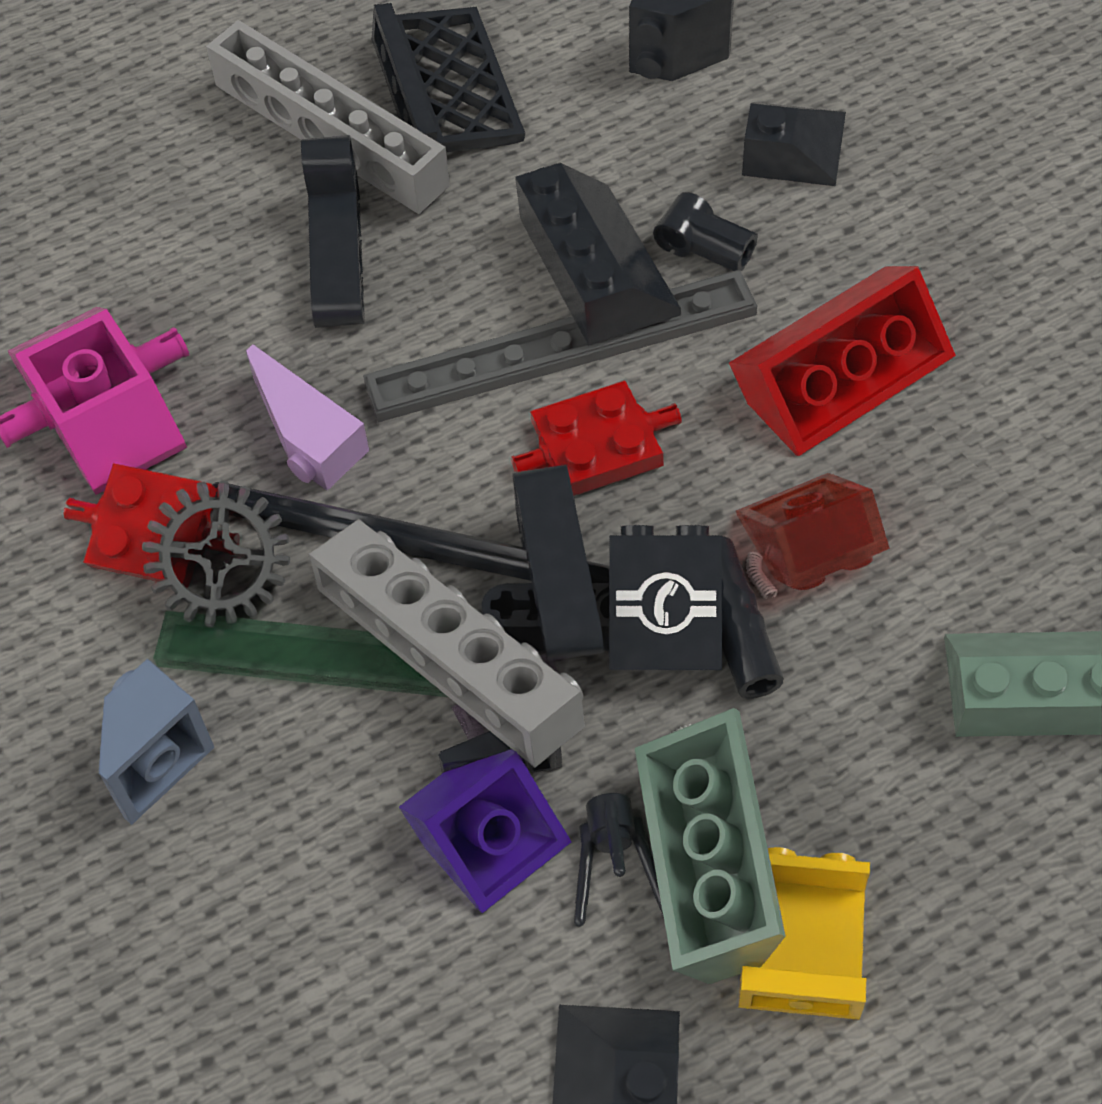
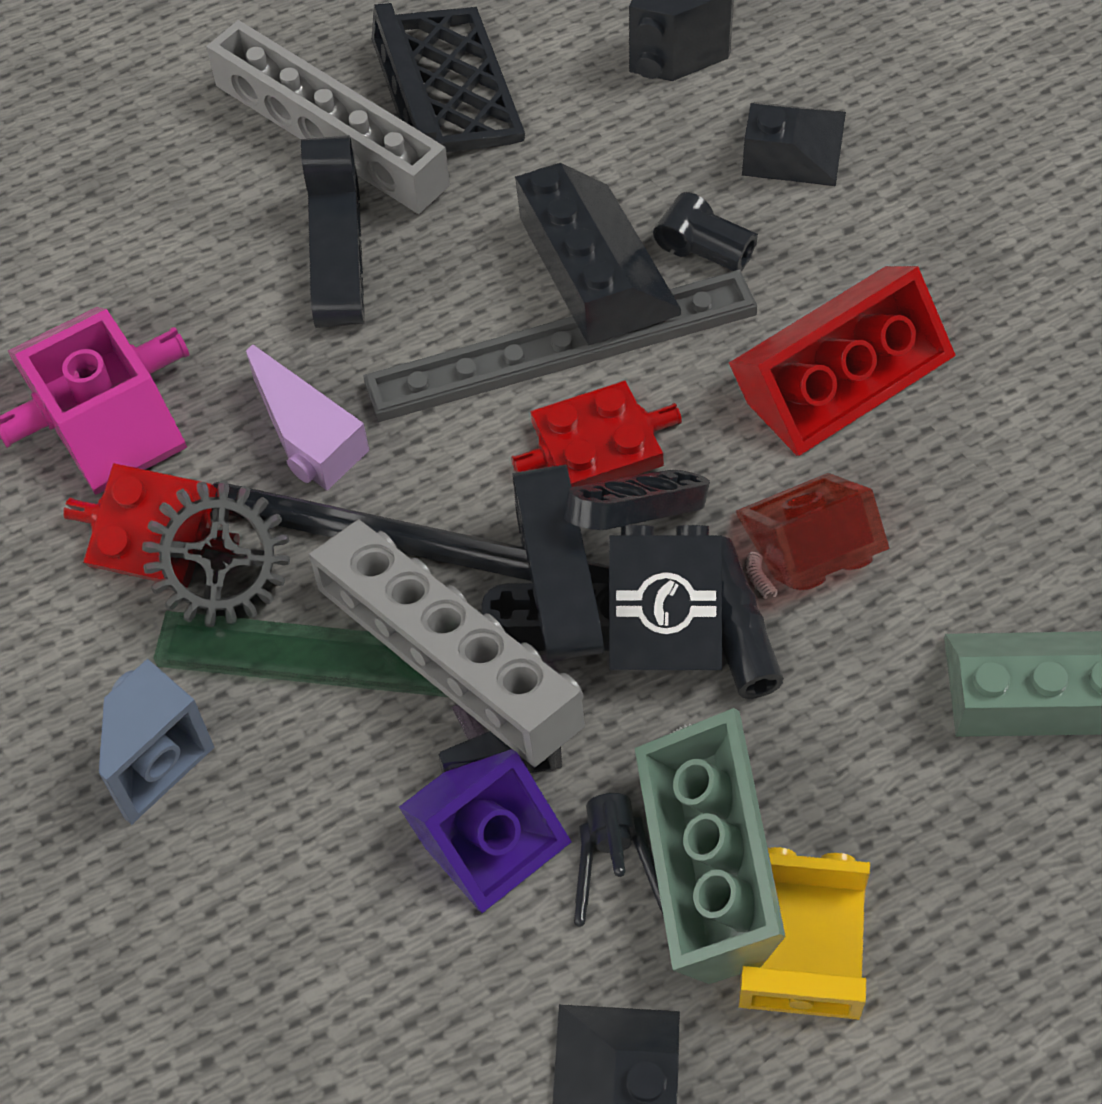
none -> black beam [563,470,710,530]

